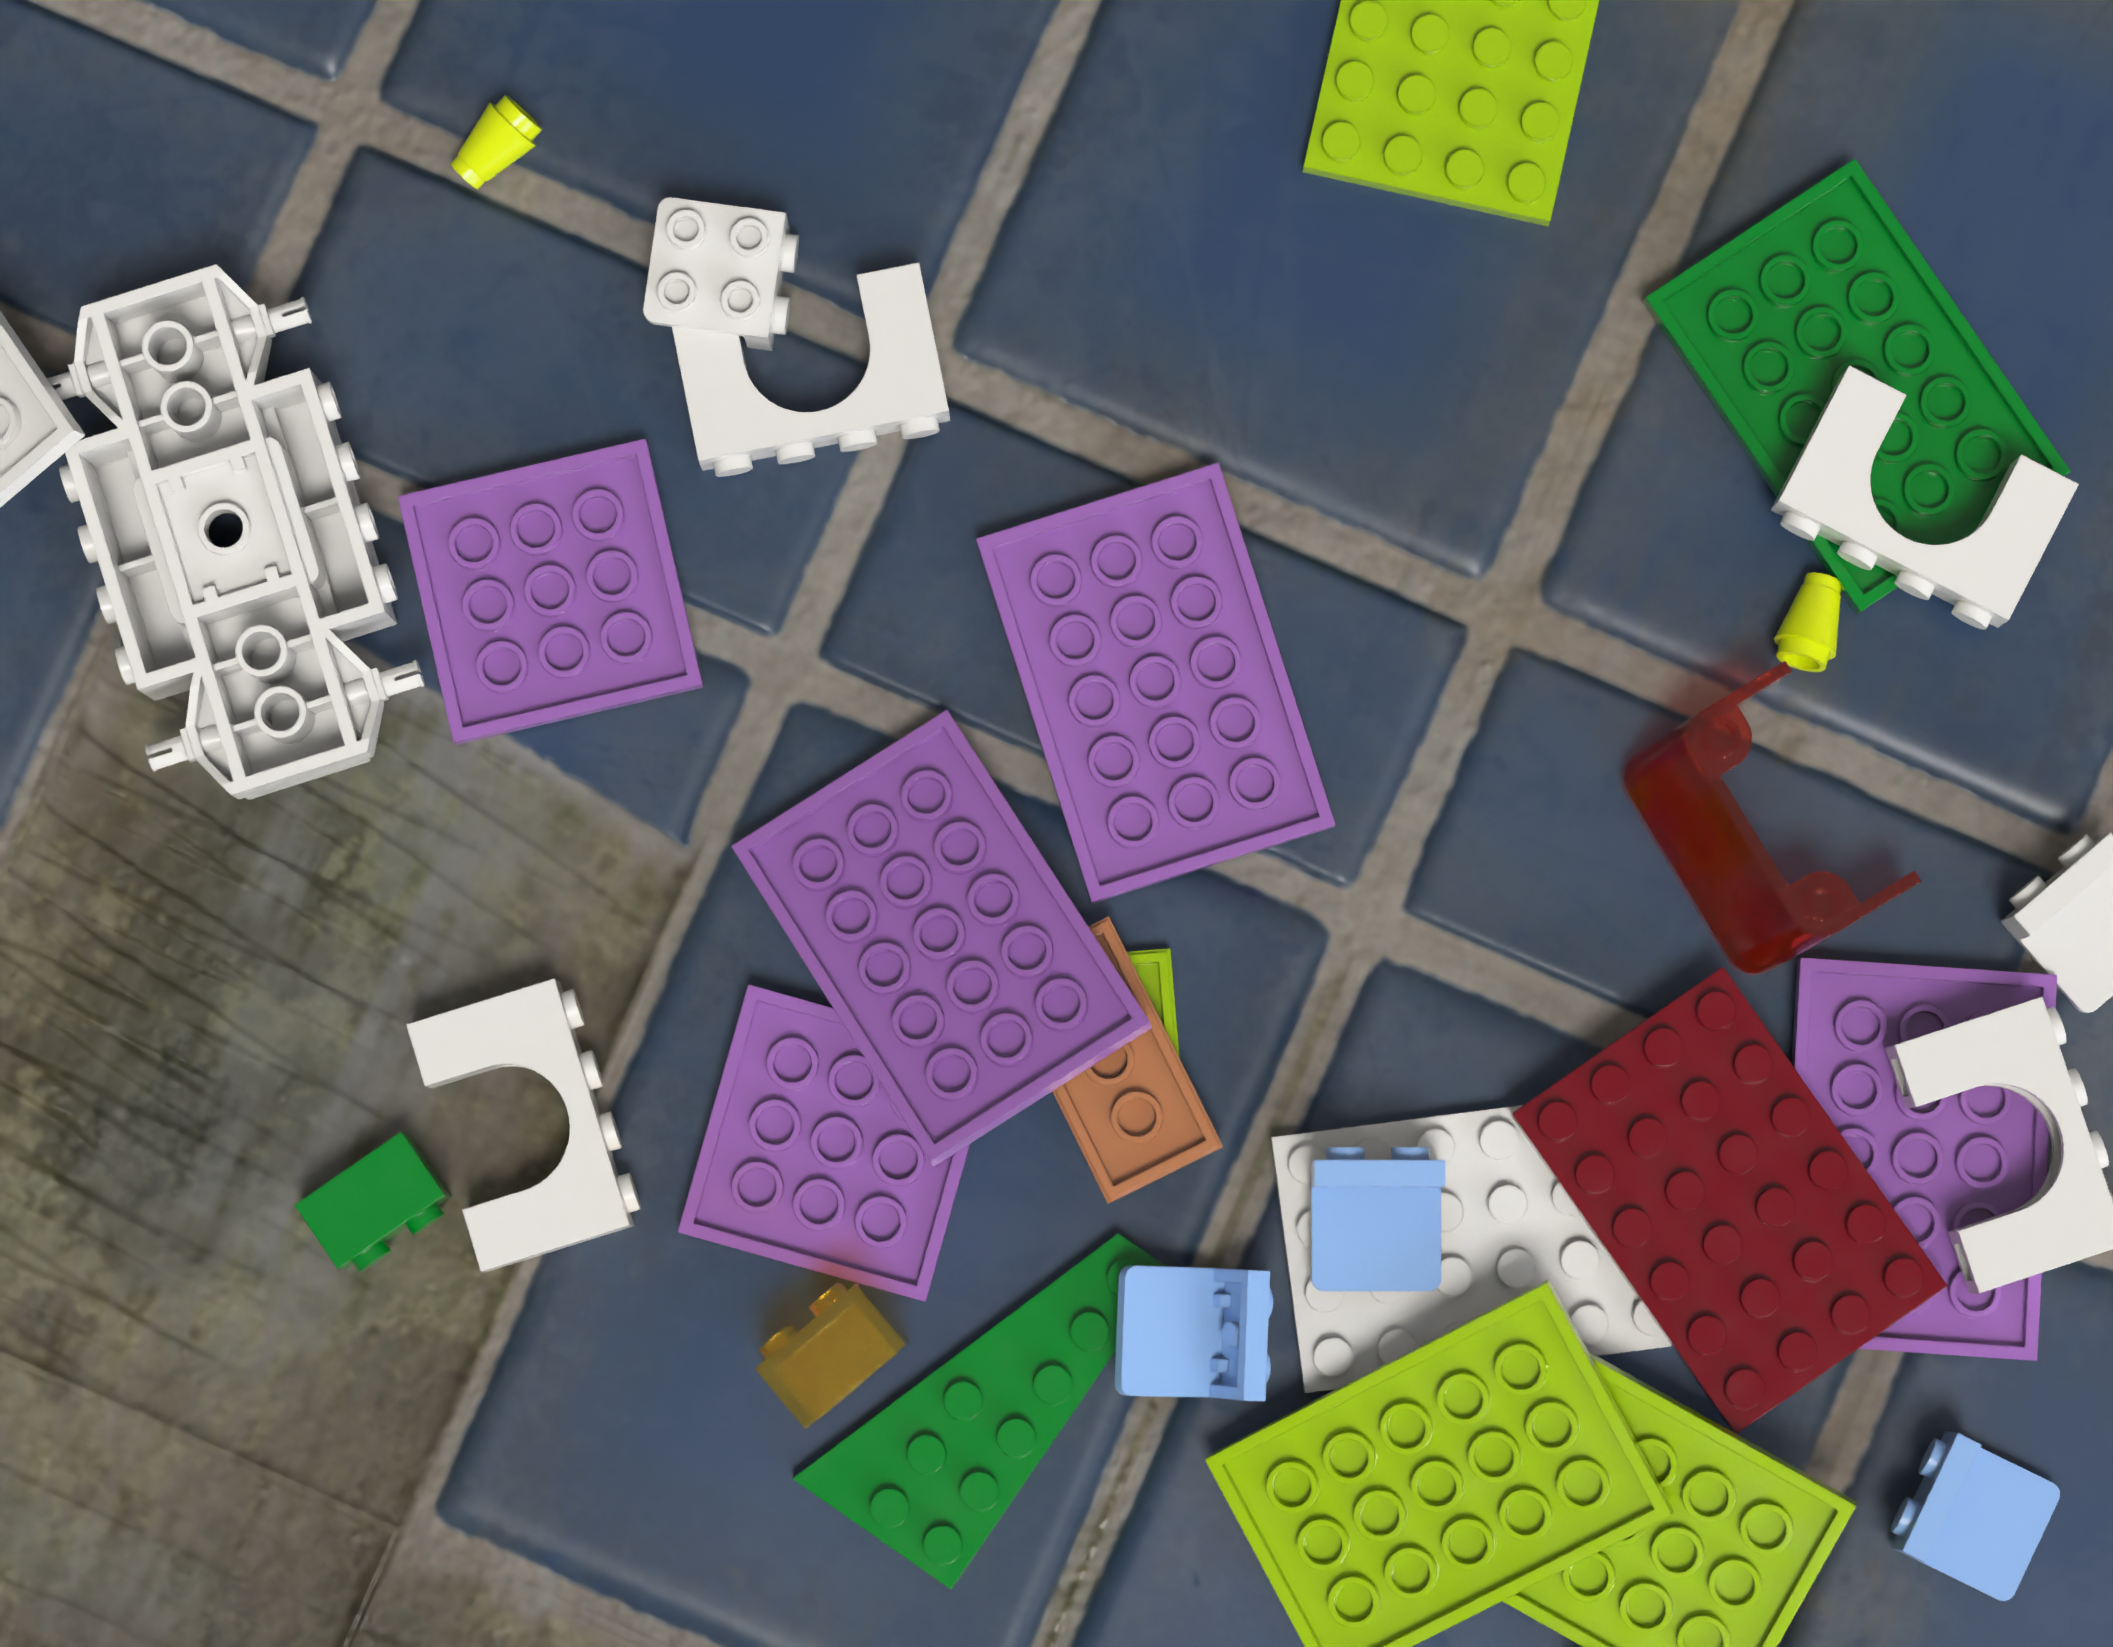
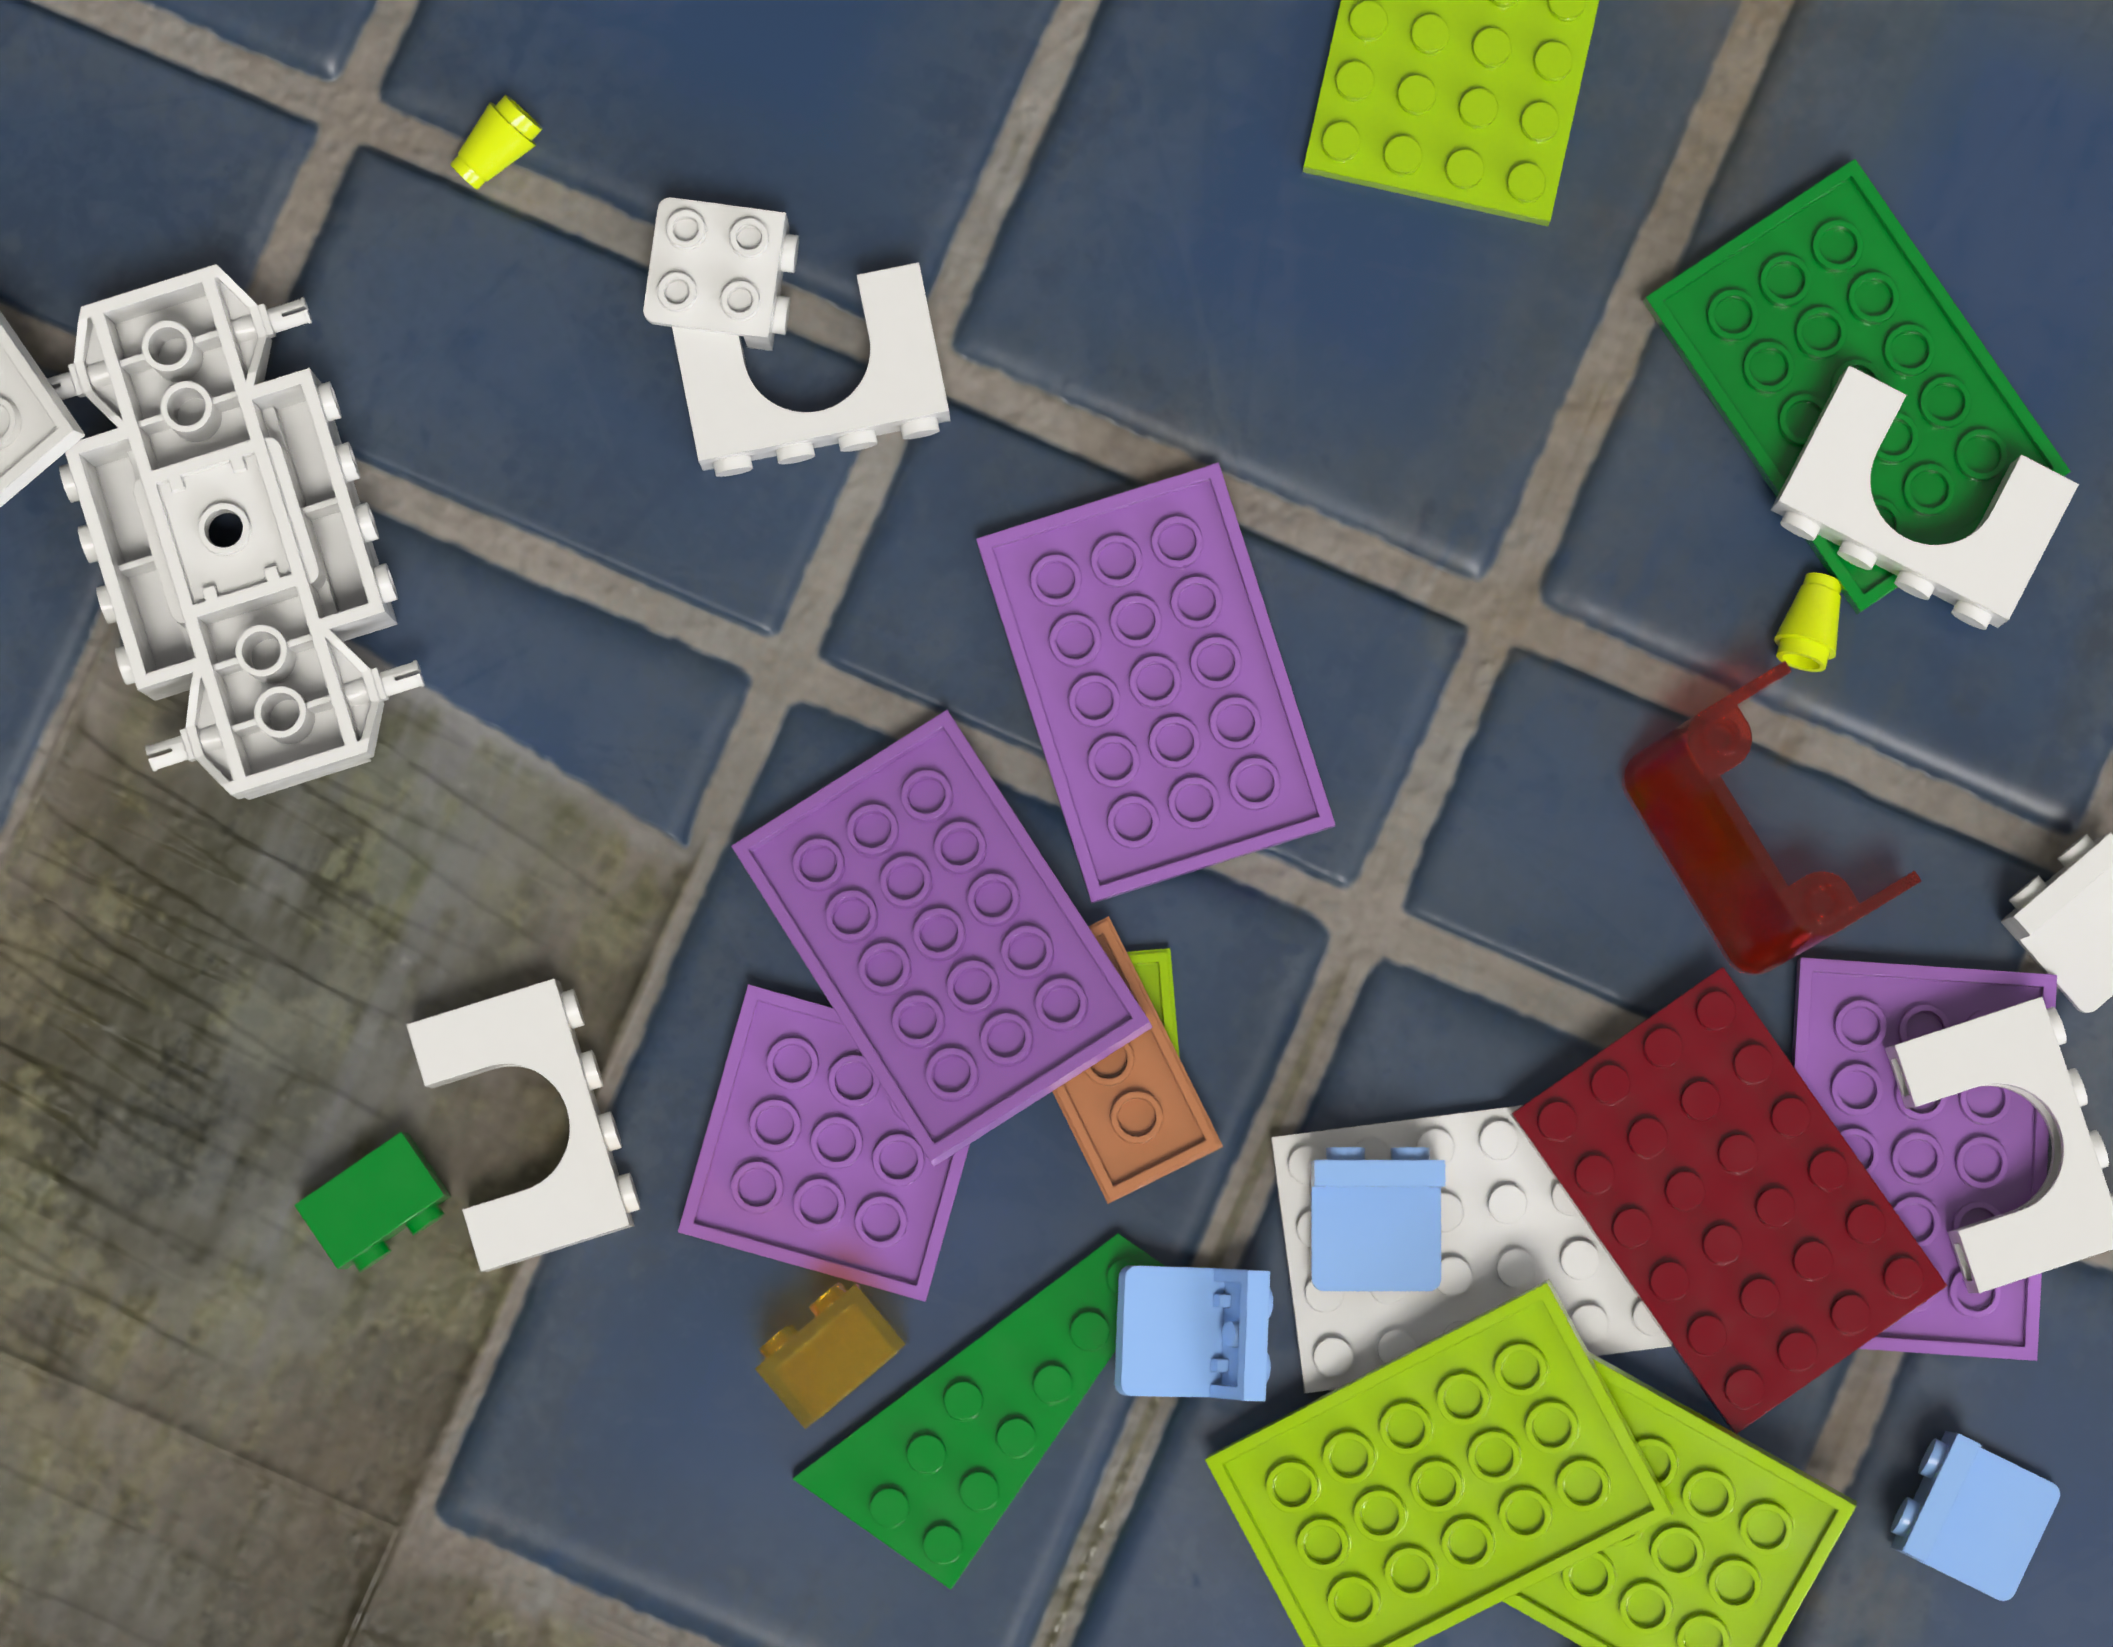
medium lavender plate [398,439,704,745] -> none

